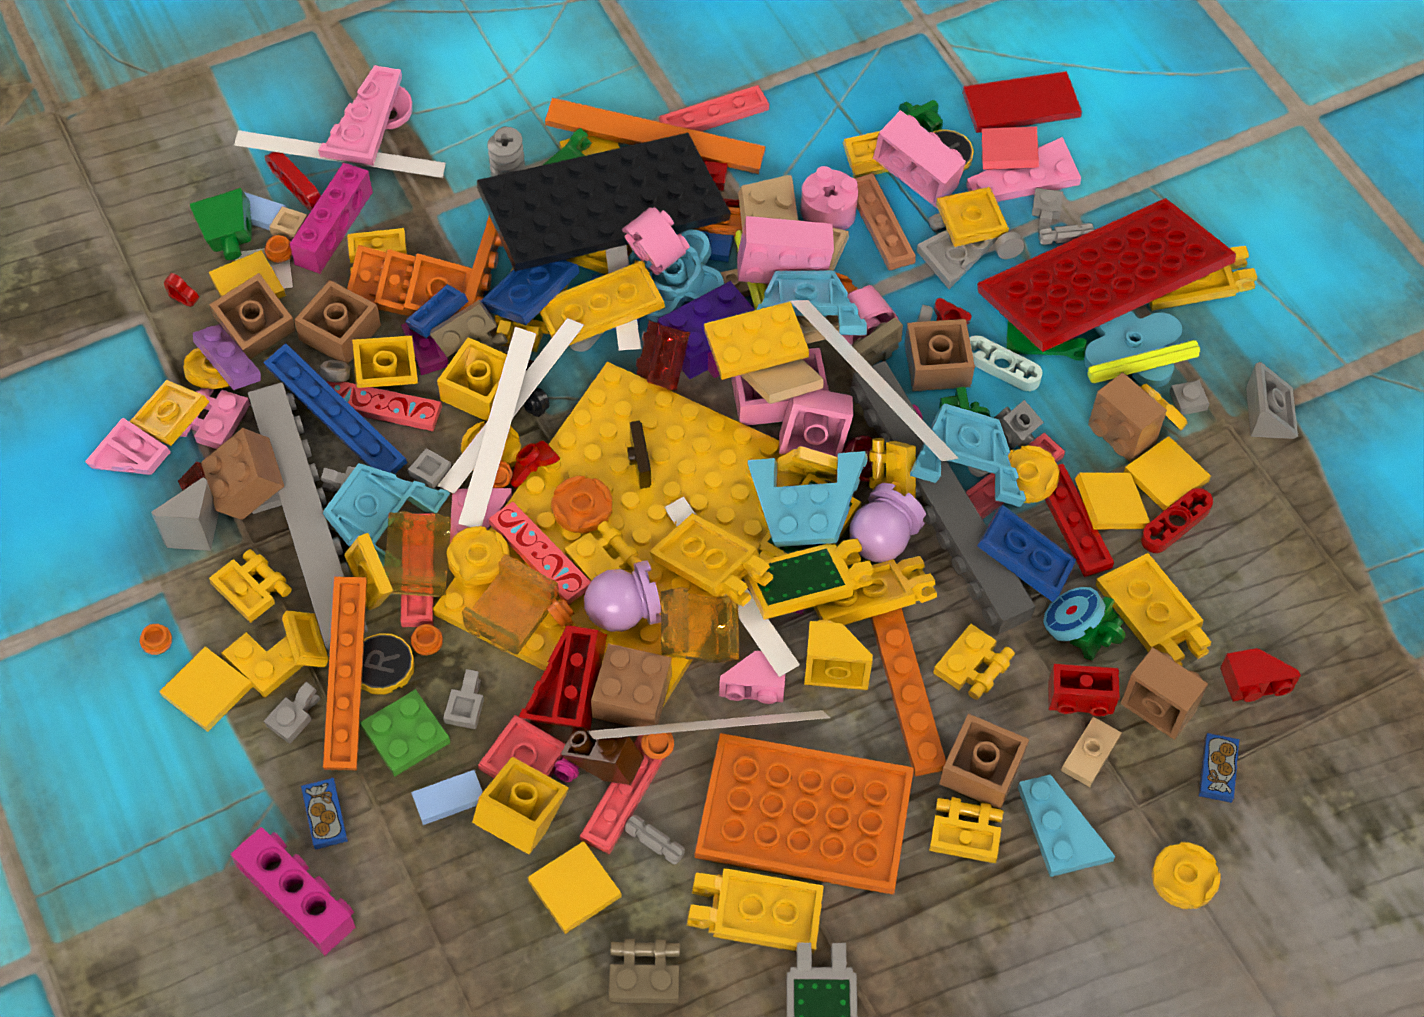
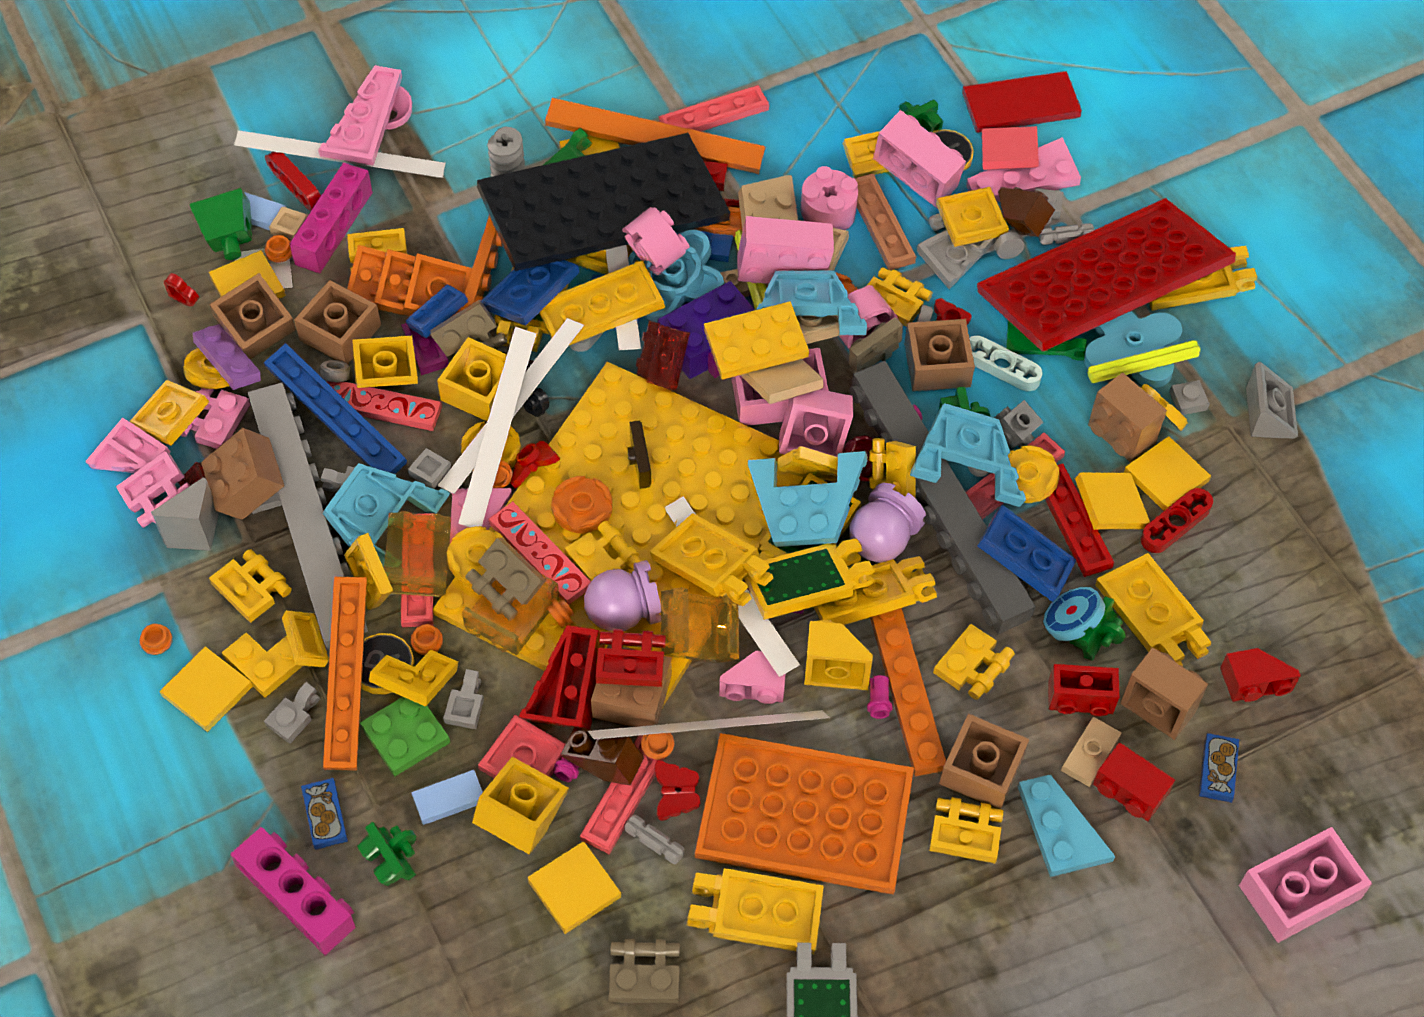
white sticker [791,300,959,461] -> none
yellow tile [1151,842,1221,909] -> none
none -> bright pink plate [116,451,190,528]
none -> green hips [357,821,417,886]
none -> yellow plate [369,649,458,707]
none -> dark tan plate [465,538,547,621]
none -> red plate [596,629,666,687]
none -> red animal [654,760,701,821]
none -> dark pink pin [867,675,893,719]
none -> yellow plate [868,267,933,327]
none -> reddish brown slope [998,187,1055,237]
none -> red brick [1093,742,1175,822]
none -> bright pink brick [1239,827,1372,943]

